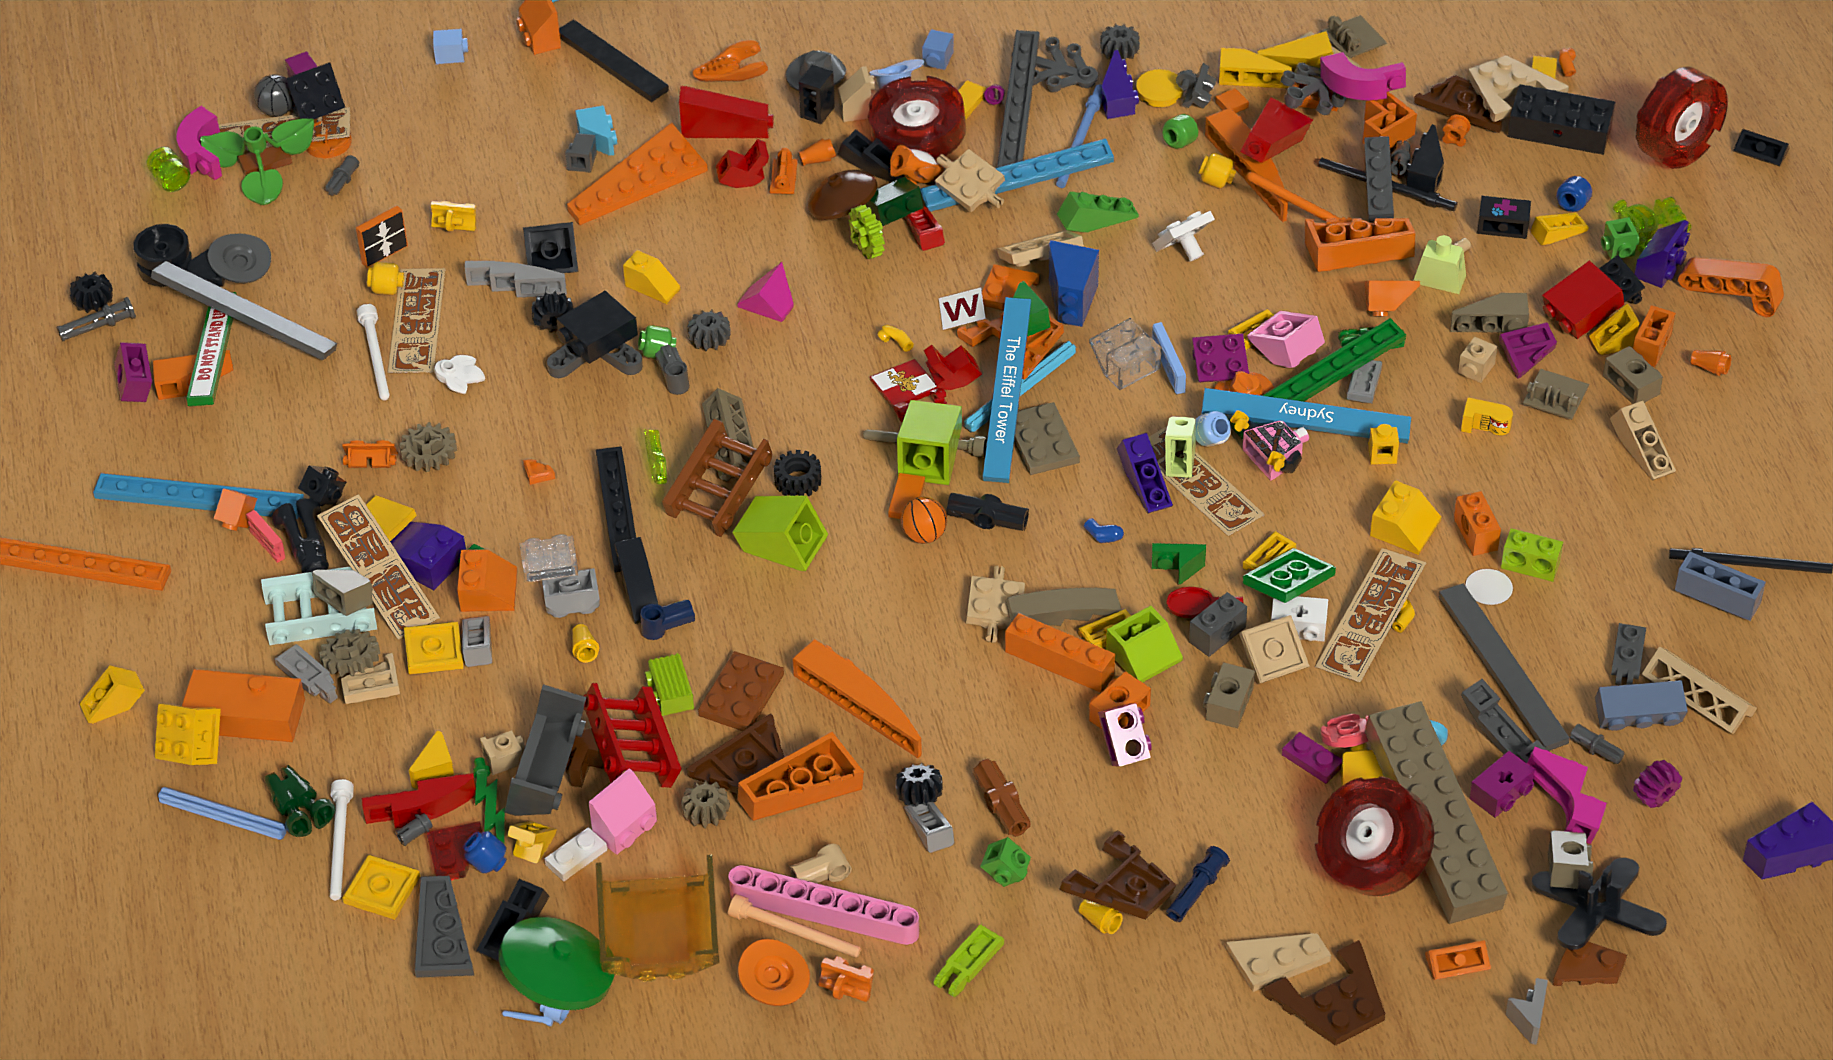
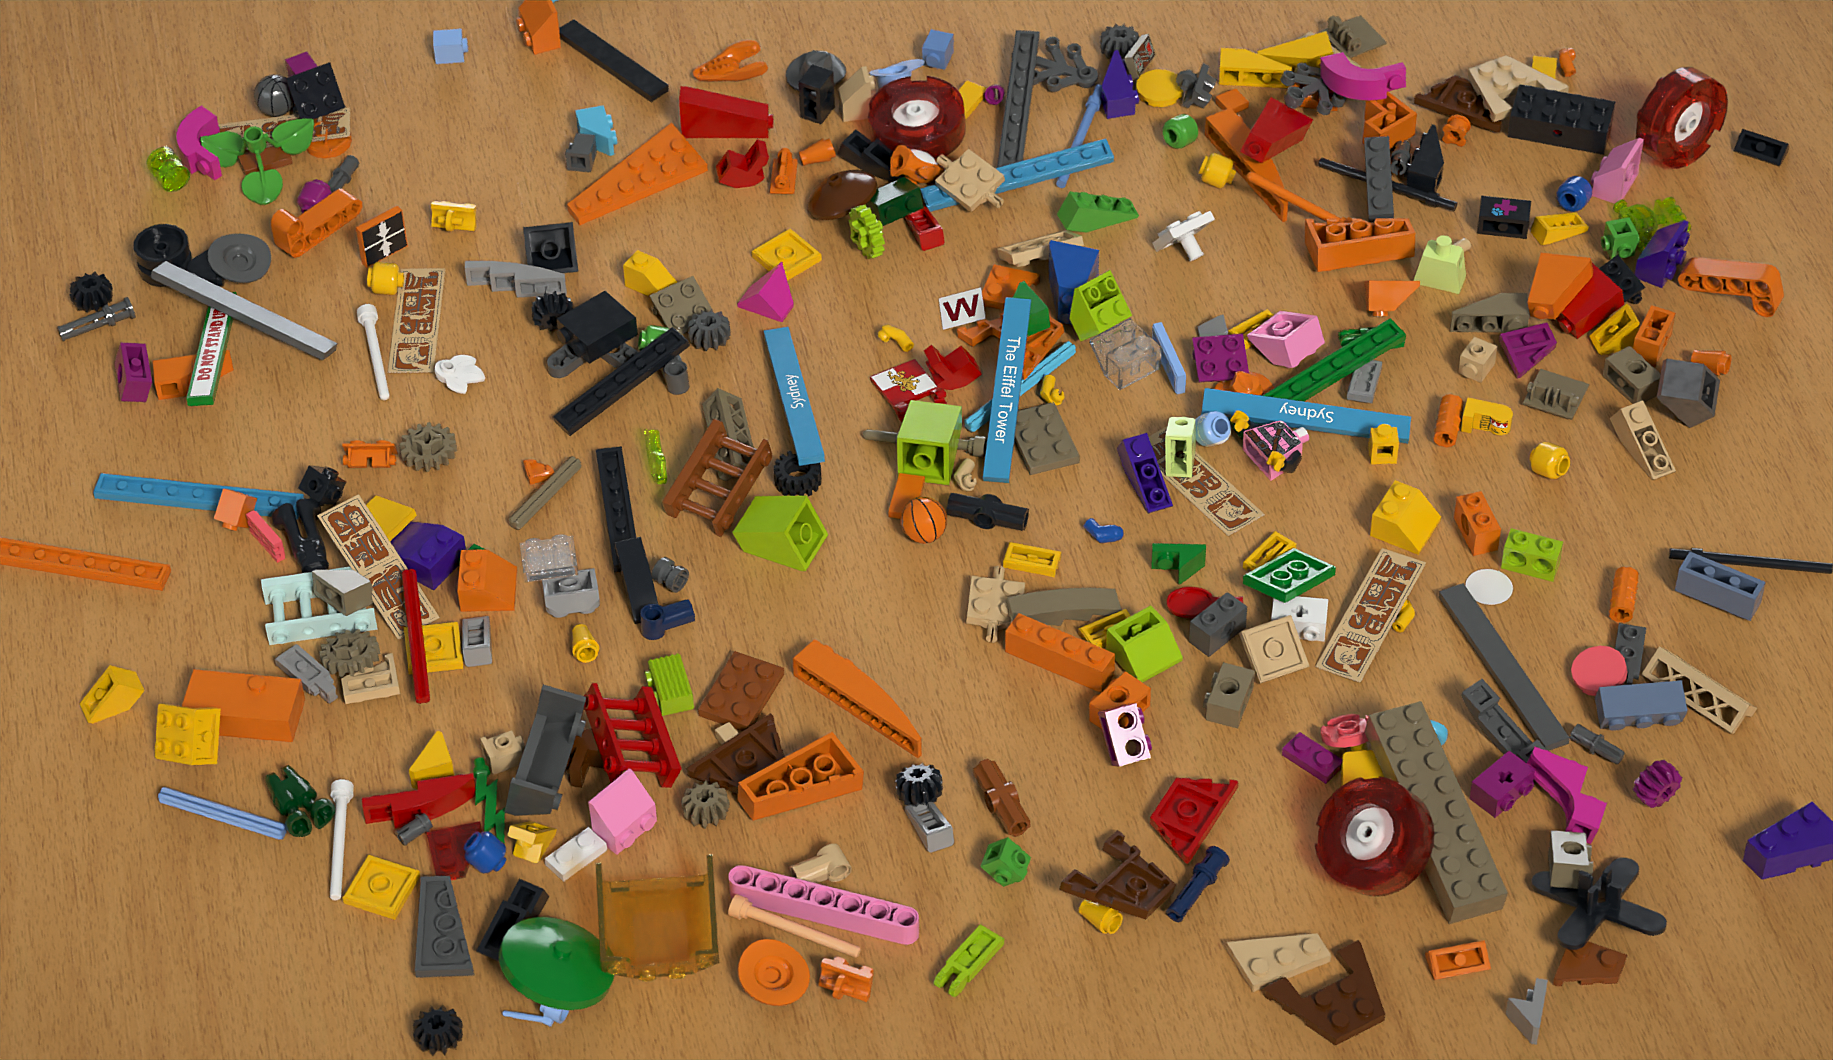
none -> orange beam [271,188,362,258]
none -> magenta head [297,179,332,213]
none -> red axle [402,569,430,704]
none -> black gear [413,1005,463,1056]
none -> dark tan axle [509,456,581,530]
none -> black tile [553,327,690,436]
none -> dark tan hinge [649,276,712,335]
none -> dark grey wheel [651,557,689,593]
none -> tan piece [715,722,739,745]
none -> yellow tile [752,228,822,281]
none -> dark azure tile [764,327,825,466]
none -> tan arm [954,458,977,492]
none -> yellow tile [1003,542,1061,577]
none -> yellow arm [1040,375,1065,406]
none -> lime slope [1070,270,1132,341]
none -> tile [1124,34,1156,79]
none -> red wing [1150,778,1238,864]
none -> light grey slope [1198,315,1228,337]
none -> orange axle [1433,394,1464,447]
none -> orange slope [1527,253,1593,319]
none -> yellow head [1530,442,1570,479]
none -> coral tile [1571,646,1628,696]
none -> bright pink slope [1590,138,1644,205]
none -> orange axle [1609,567,1639,623]
none -> flat silver slope [1657,359,1720,428]

